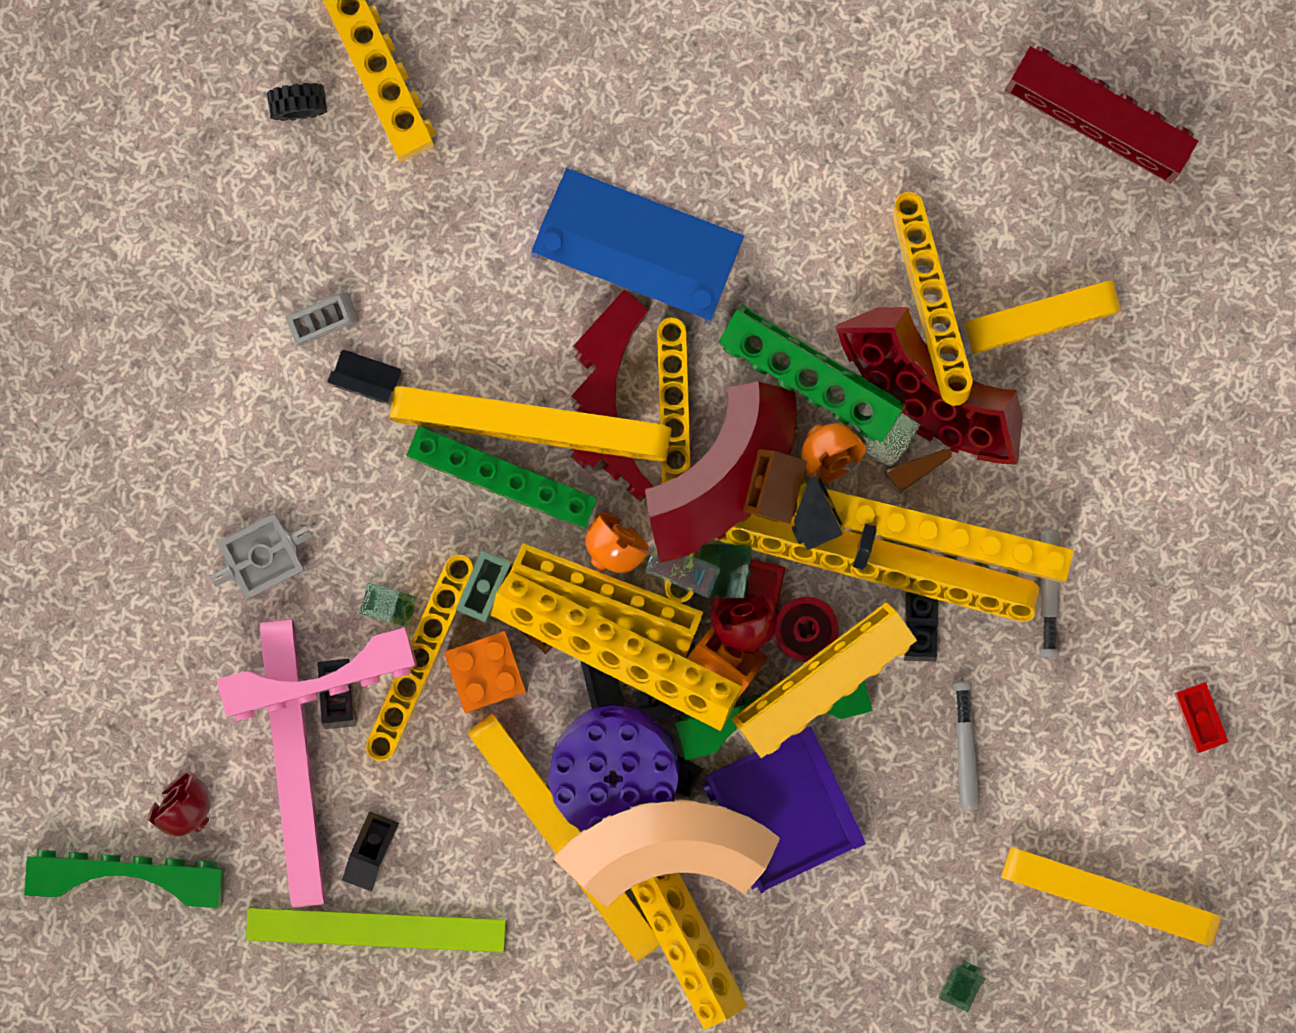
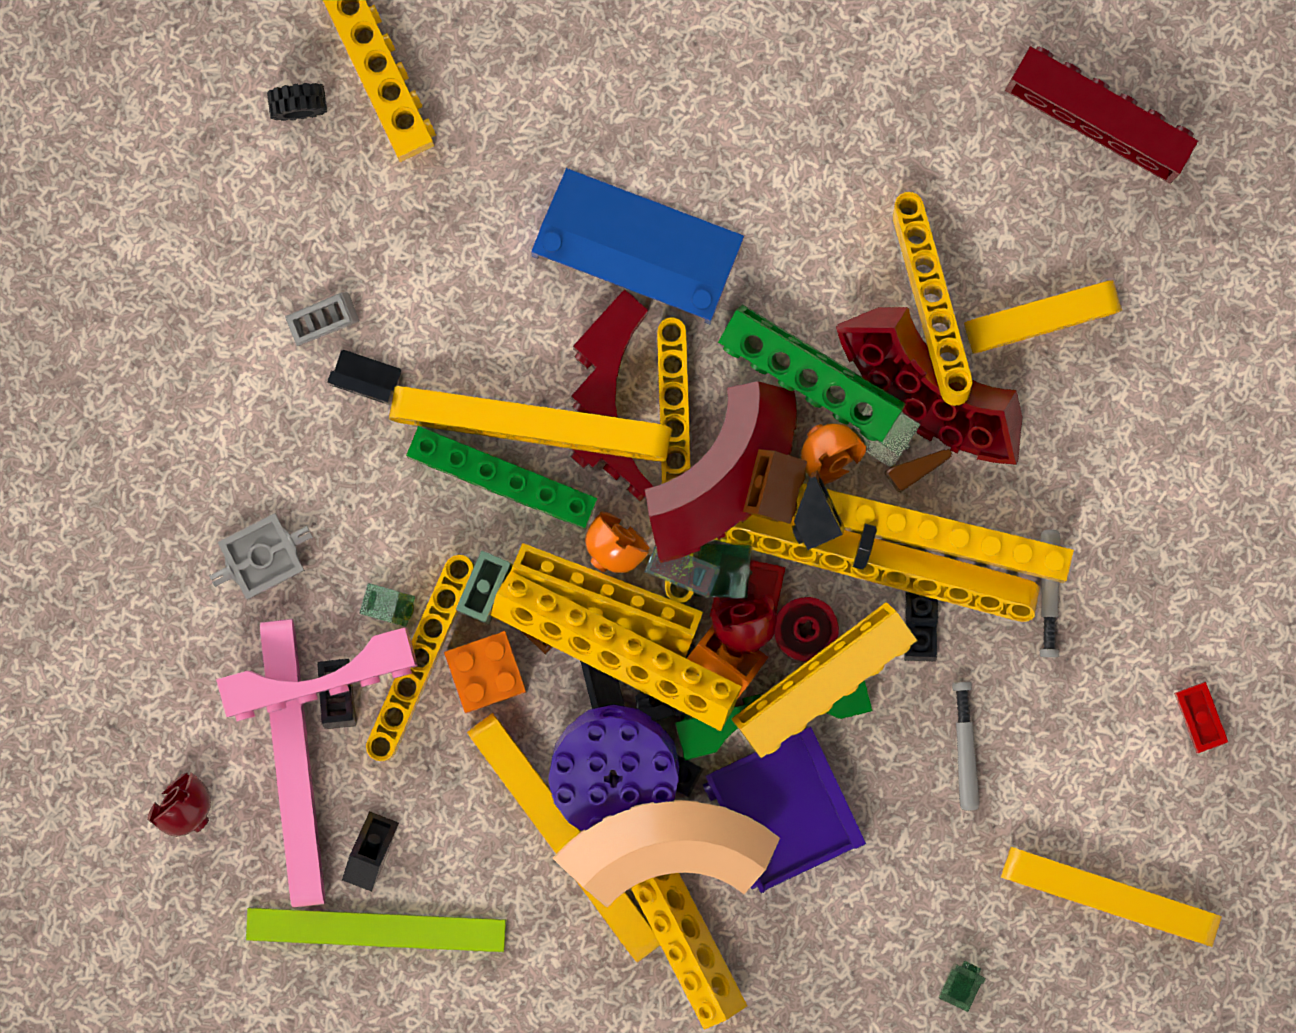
green arch [24,850,225,908] -> none

